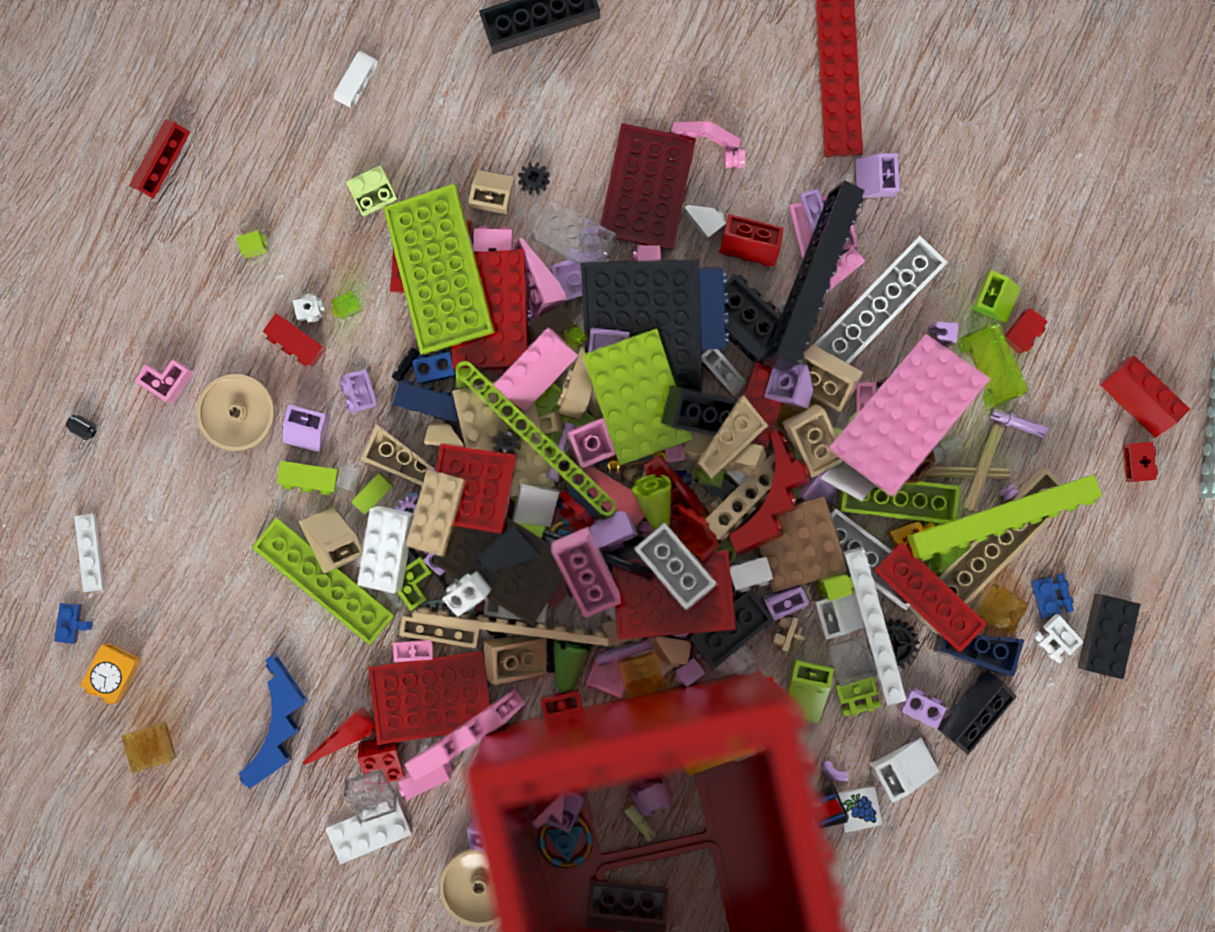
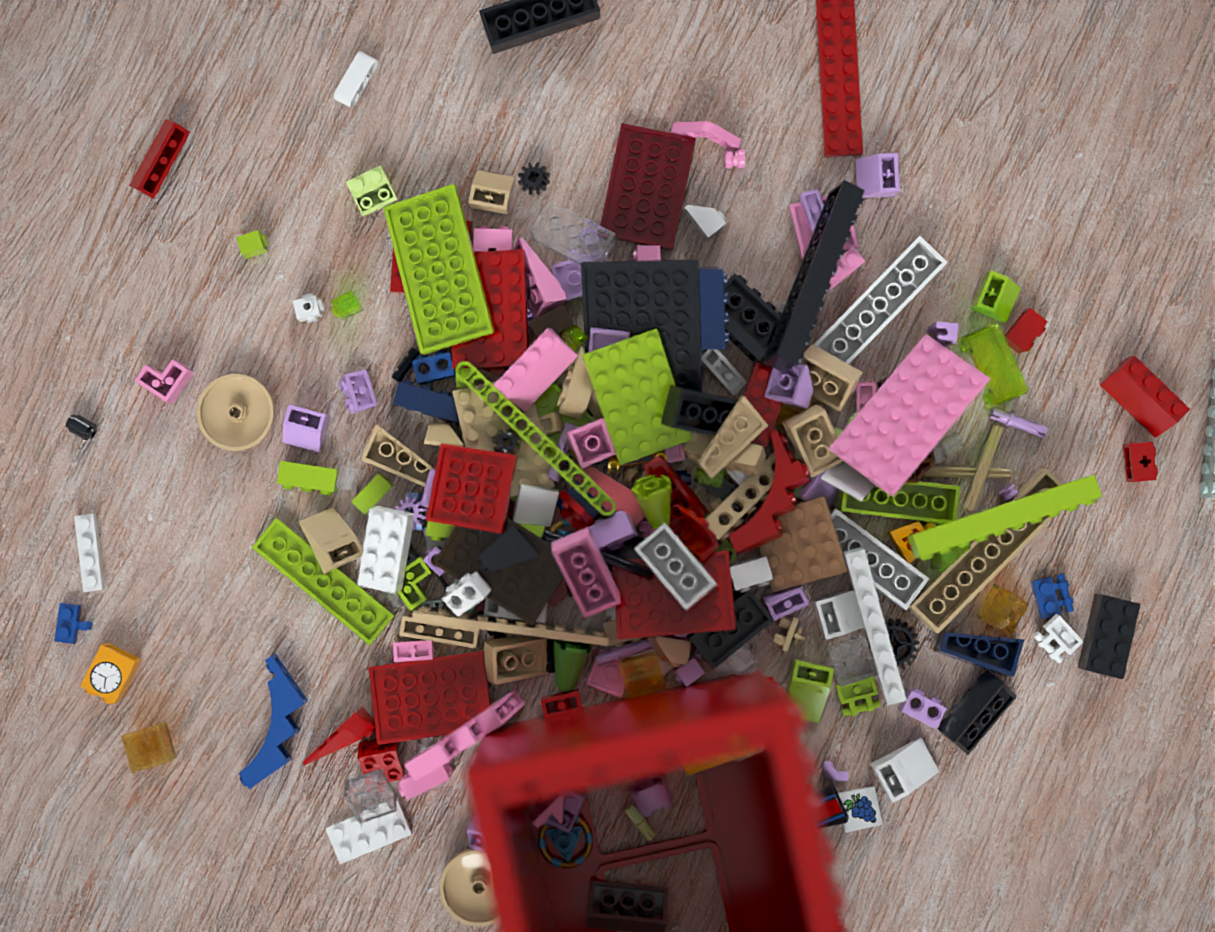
red brick [262,313,326,367] -> none
tan plate [405,470,466,557] -> none
red slope [719,214,784,267] -> none
lime brick [816,573,854,601] -> none
red plate [874,542,987,652] -> none

